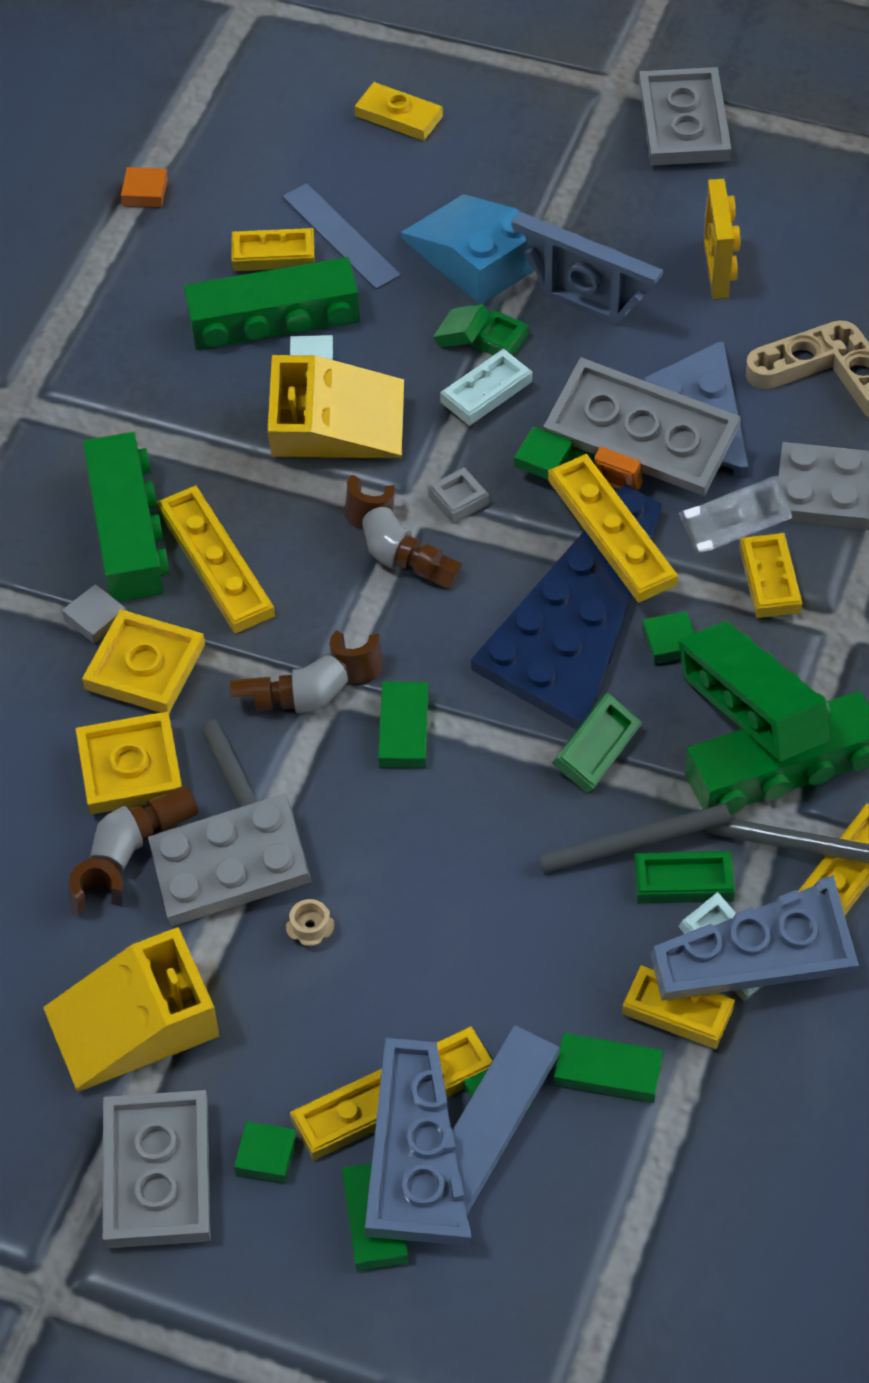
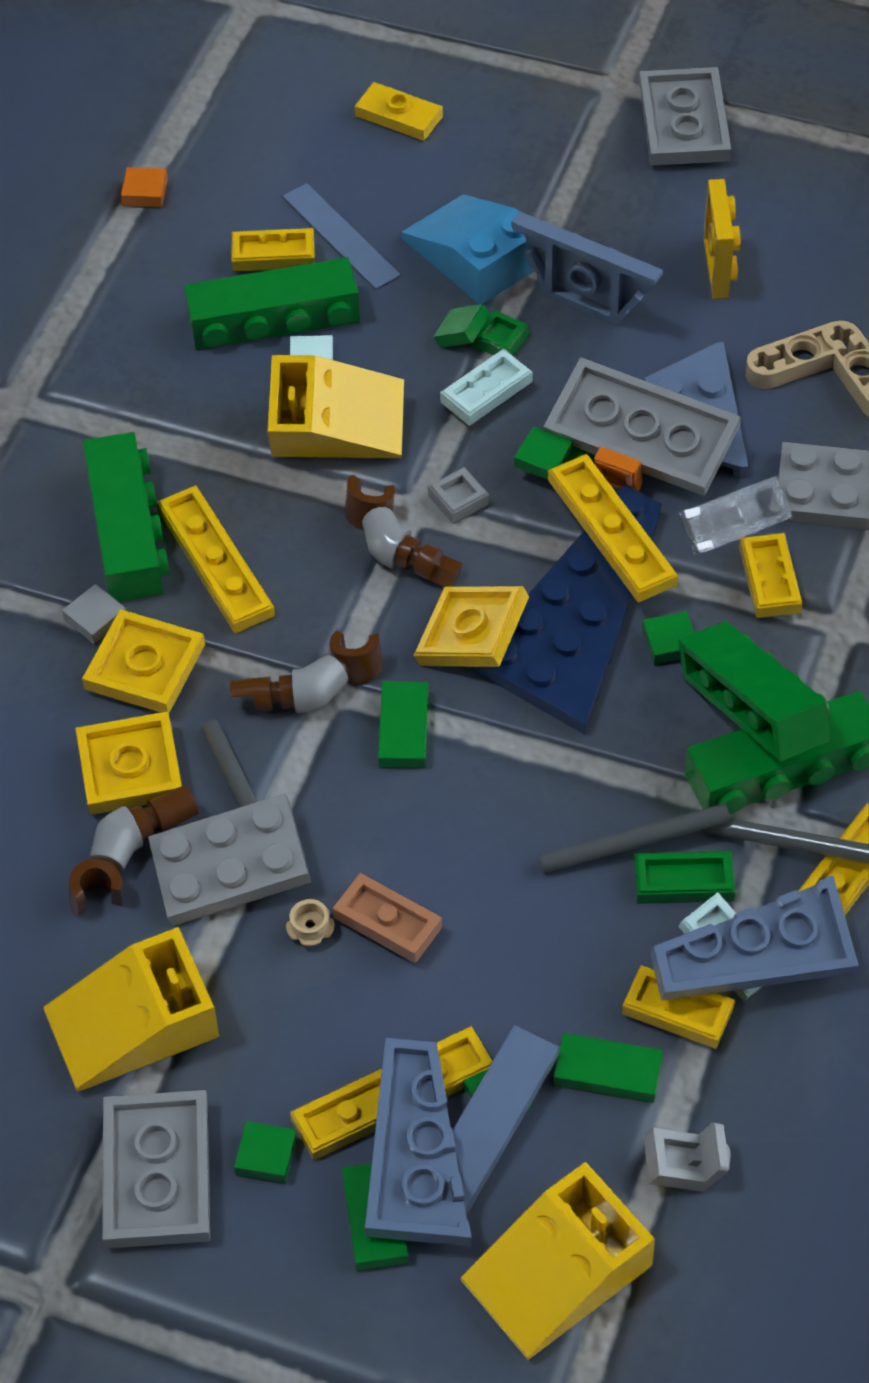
green tile [551,692,643,793] -> none
none -> nougat plate [333,873,442,964]
none -> yellow tile [413,586,529,667]
none -> yellow slope [461,1162,655,1360]
none -> light grey bracket [643,1122,731,1192]

